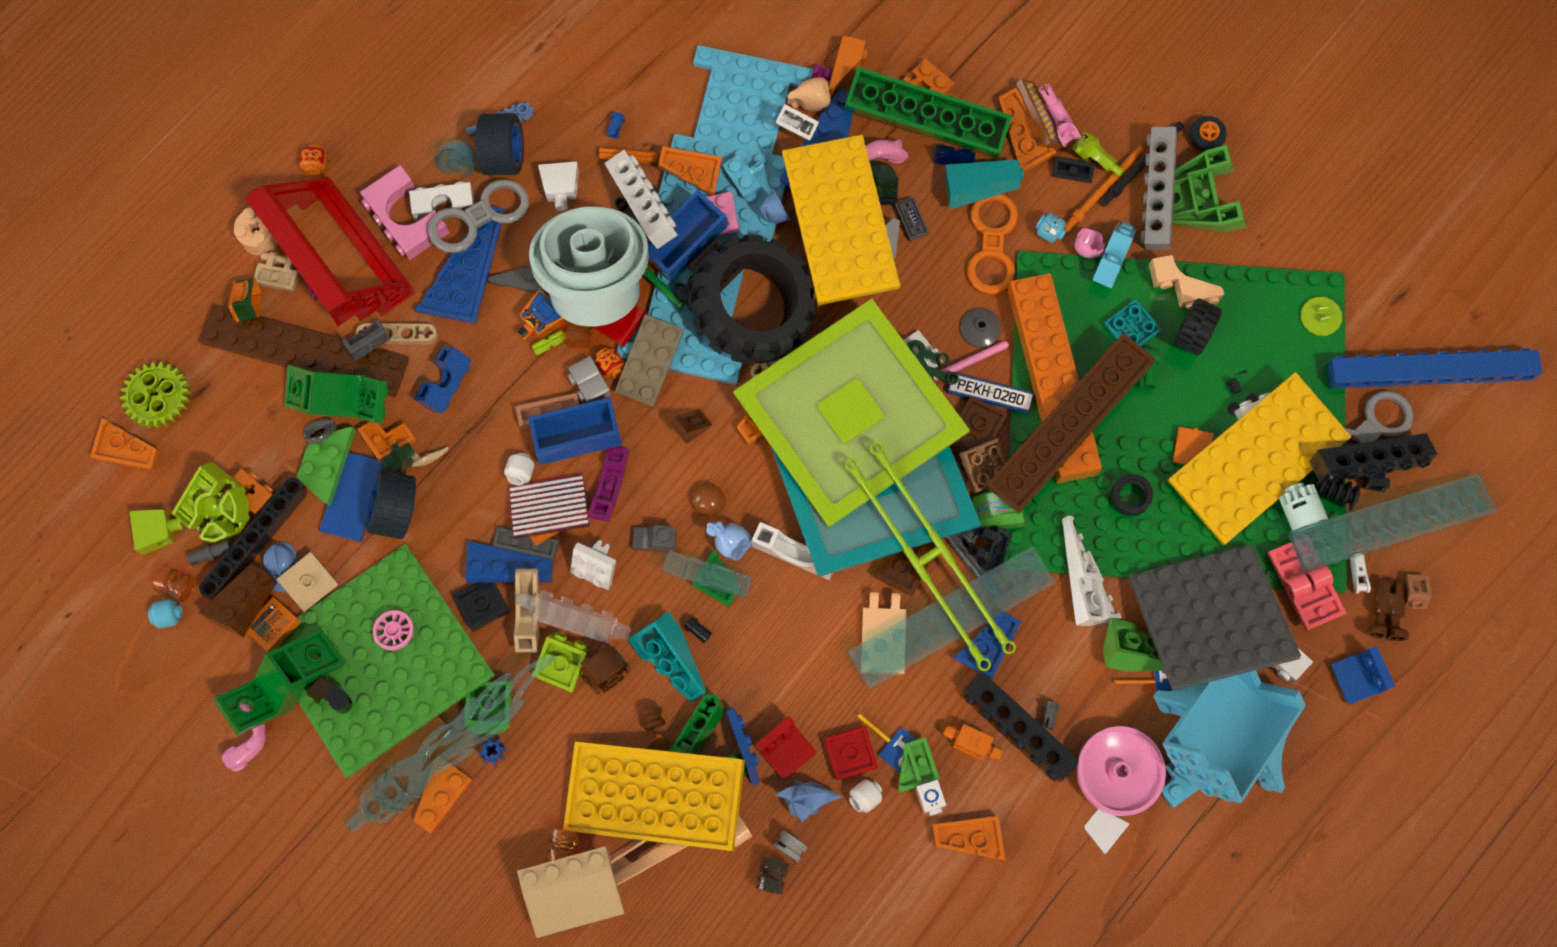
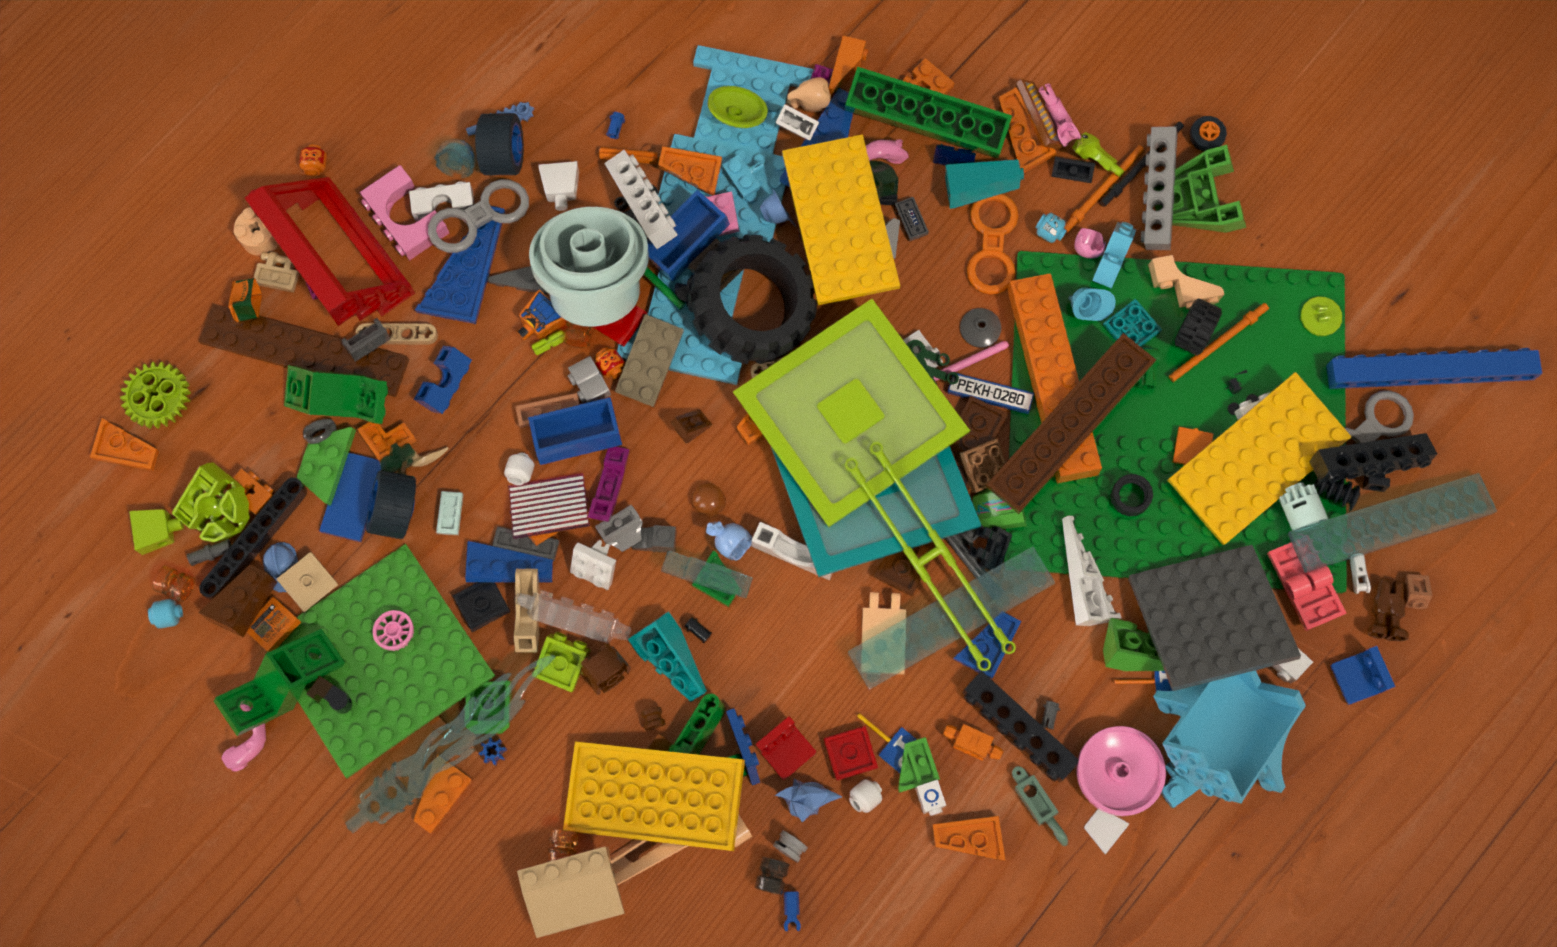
none -> light aqua plate [436,491,464,536]
none -> light grey slope [595,505,643,552]
none -> lime dish [708,86,768,129]
none -> blue bar [784,892,801,931]
none -> sand green piece [1012,766,1068,846]
none -> medium azure piece [1069,287,1116,321]
none -> orange bar [1169,303,1269,382]

